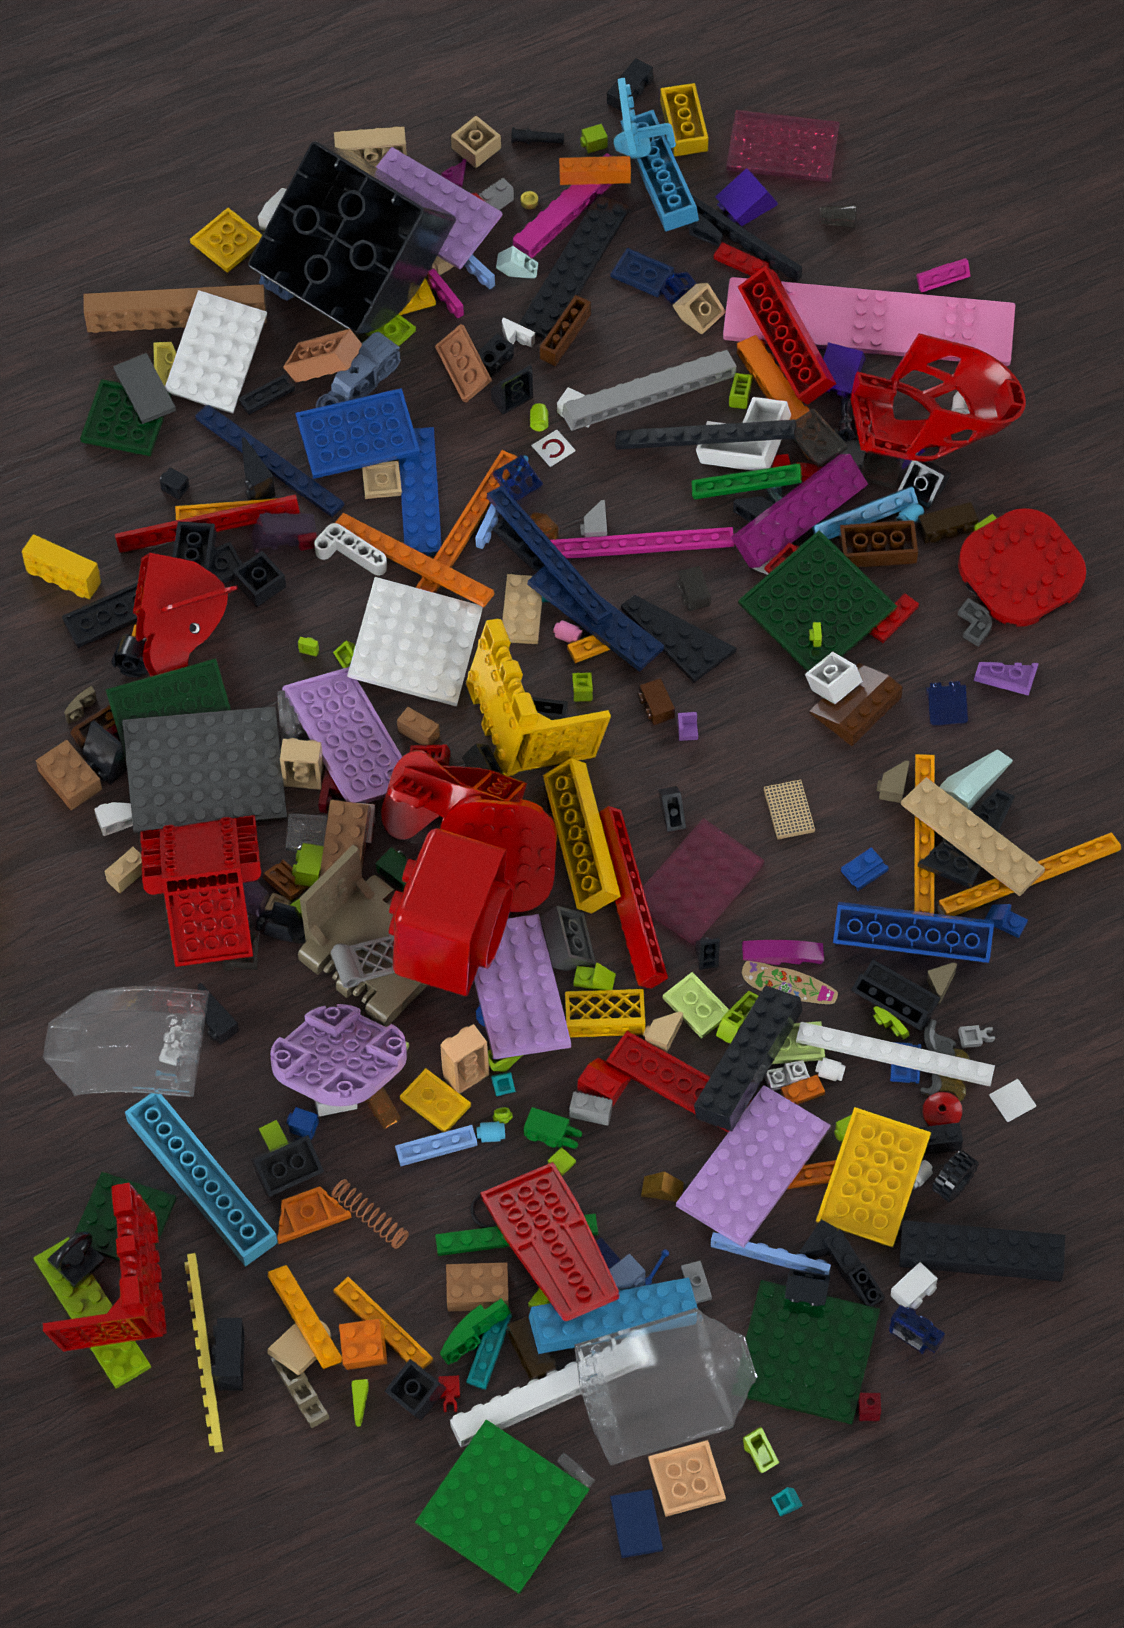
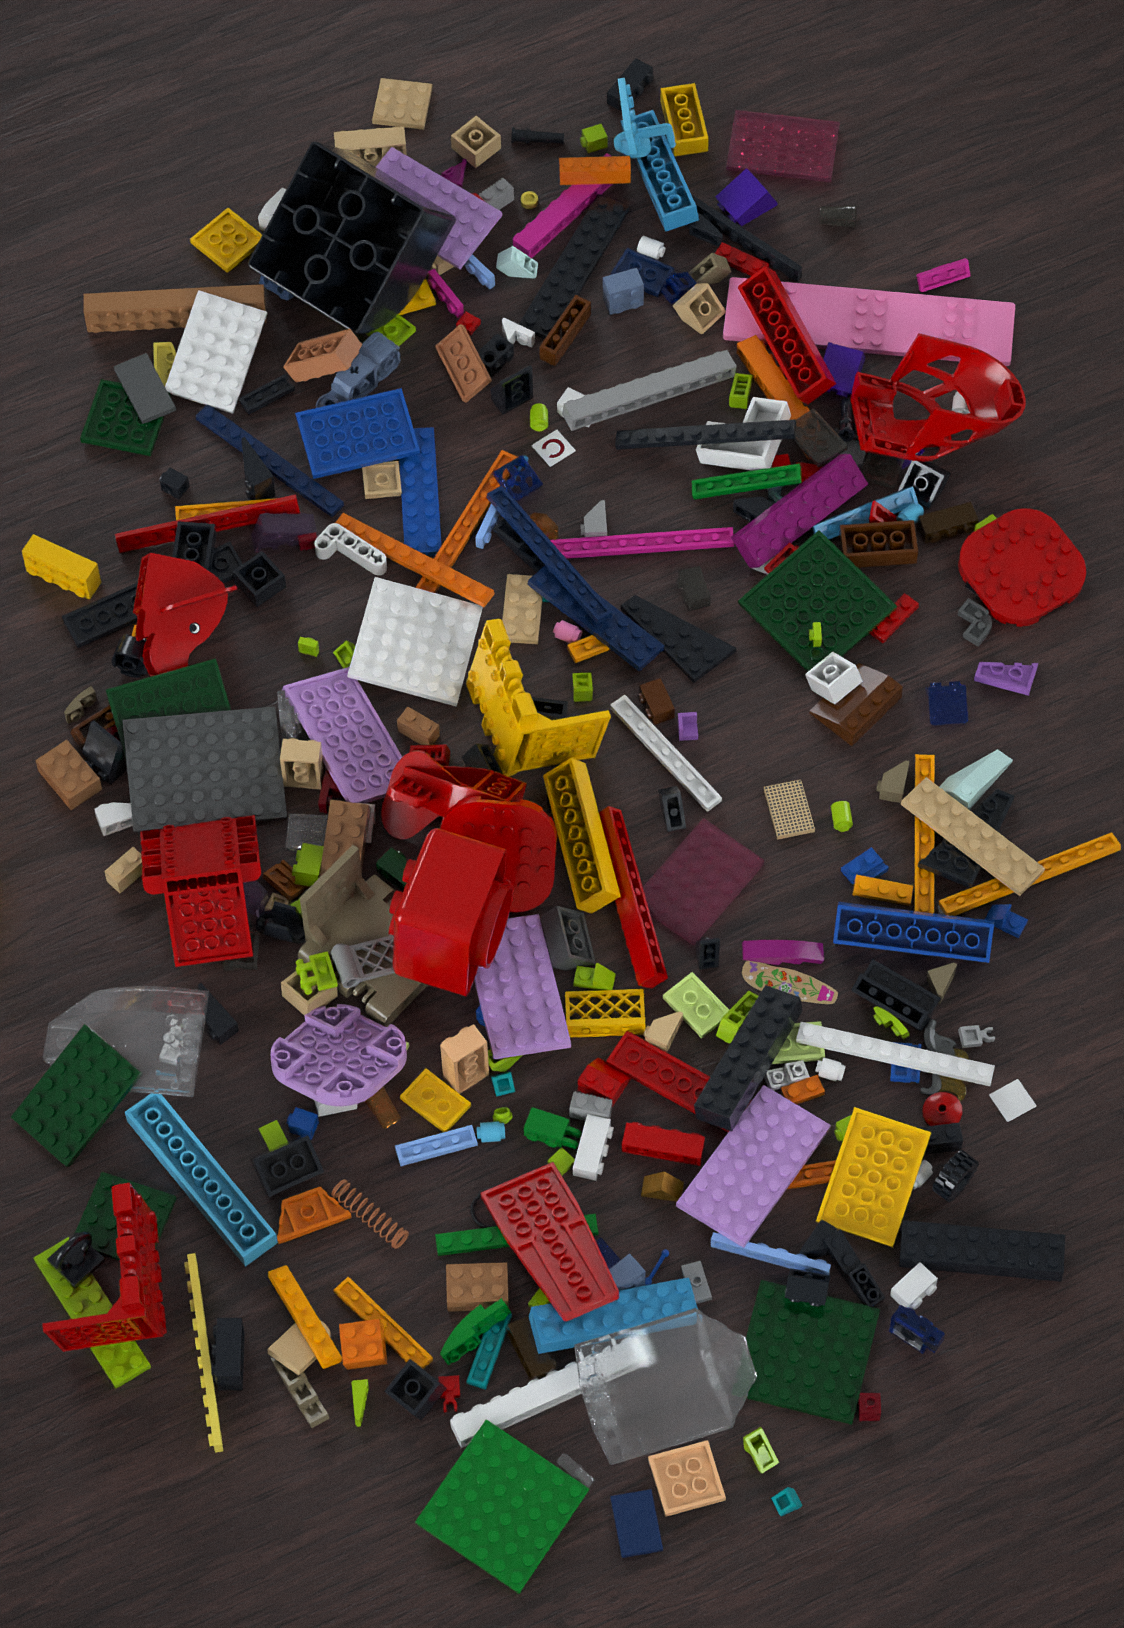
none -> dark green plate [11,1024,143,1167]
none -> tan brick [281,961,338,1016]
none -> lime plate [296,951,338,995]
none -> tan plate [372,78,432,130]
none -> red plate [456,312,481,336]
none -> white brick [573,1114,614,1181]
none -> sand blue brick [603,268,644,315]
none -> white plate [610,695,722,812]
none -> red brick [622,1122,705,1166]
none -> white brick [637,236,666,260]
none -> dark tan slope [687,253,731,287]
none -> lime brick [831,801,853,832]
none -> light orange plate [853,875,913,906]
none -> red slope [869,501,897,523]

